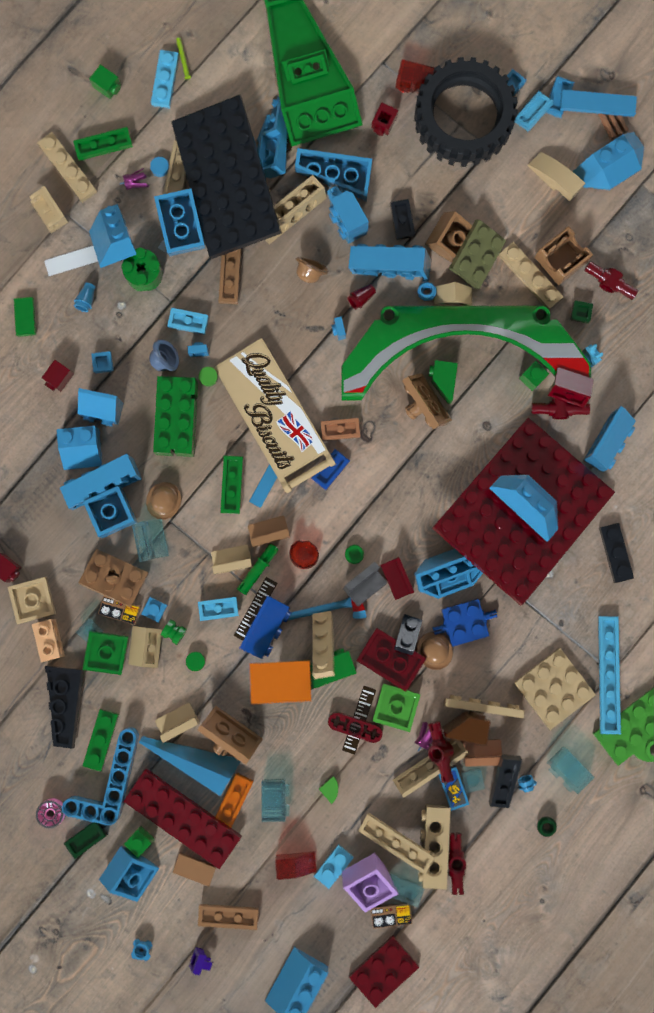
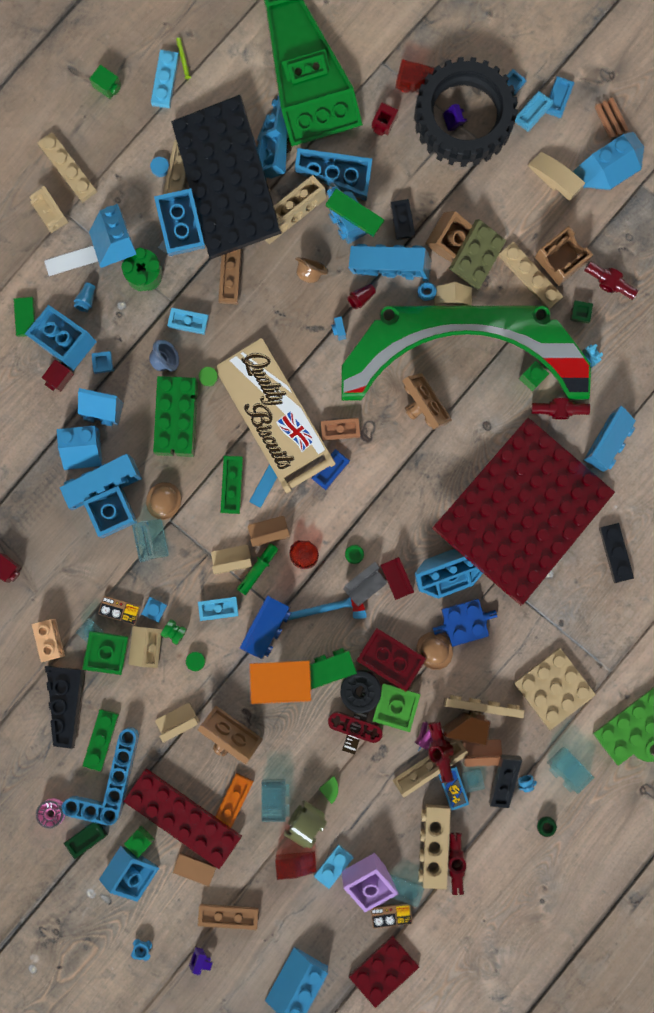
tan plate [8,577,56,624] -> none
green plate [73,127,133,161] -> none
medium nougat plate [78,549,149,608] -> none
flat silver piece [120,168,149,190] -> none
dark azure wedge [139,736,241,796] -> none
dark azure plate [188,342,209,358] -> none
dark brown sticker [234,577,278,641] -> none
tan plate [313,611,334,679] -> none
tan plate [359,813,436,875] -> none
plate [394,614,422,655] -> none
green slope [428,360,458,404] -> none
dark azure wedge [490,475,558,542] -> none
panel [548,368,594,408] -> none
dark azure tile [560,90,637,117] -> none
medium azure tile [598,616,621,734] -> none
none -> dark azure slope [25,305,97,371]
none -> olive brick [284,800,327,849]
none -> green tile [325,189,385,237]
none -> black wheel [340,670,381,713]
none -> dark purple tile [443,104,467,131]

